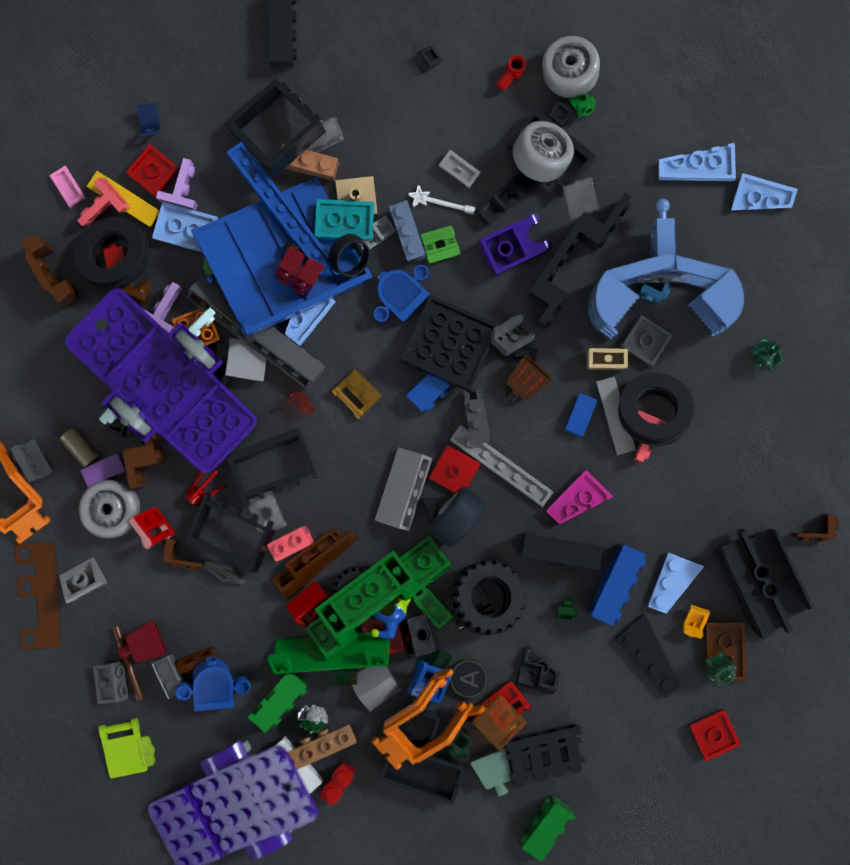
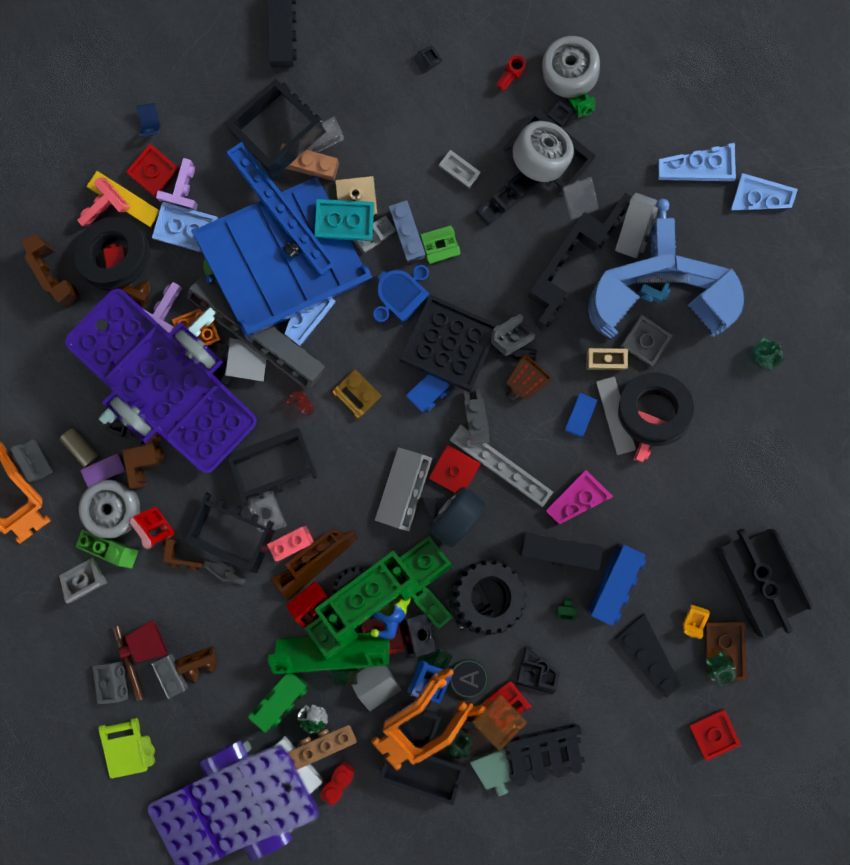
reddish brown piece [15,542,60,650] -> none
bright pink tile [49,166,87,208] -> none
blue piece [175,657,251,712] -> none
red plant [185,470,226,506] -> none
dark red piece [274,246,324,296] -> none
black tyre [328,234,370,277] -> none
white piece [408,185,475,215] -> none
dark purple brick [477,214,553,277] -> none
green wedge [520,795,575,861] -> none
light blue wing [647,552,704,614] -> none
reddish brown bracket [793,514,839,541] -> none
none -> bright green slope [76,529,139,568]
none -> light grey brick [615,193,658,258]

